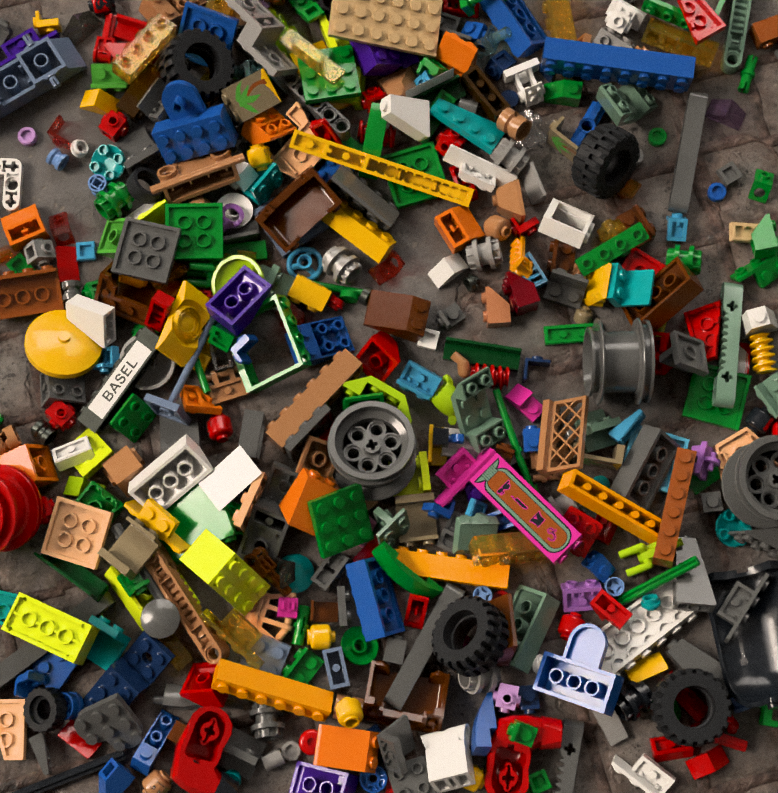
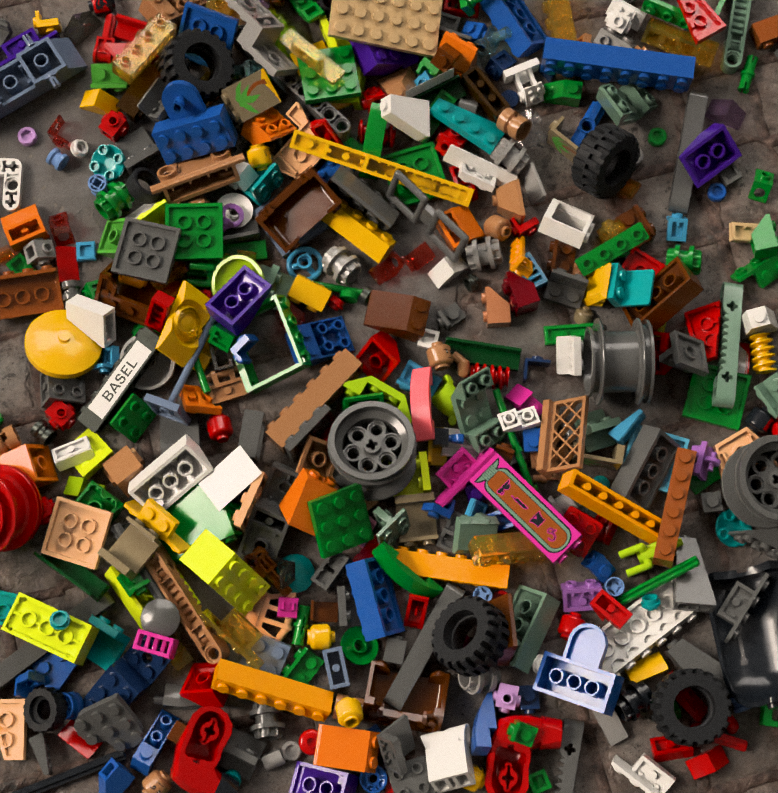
none -> teal plate [49,610,71,631]
none -> dark pink slope [132,629,179,660]
none -> dark grey bar [386,170,469,263]
none -> clear red bracket [401,242,436,272]
none -> coral slope [410,366,435,442]
none -> medium nougat head [426,341,453,371]
none -> reddish brown brick [430,43,461,73]
none -> white slope [497,406,541,432]
none -> white bracket [556,335,584,376]
none -> dark purple slope [679,123,742,188]

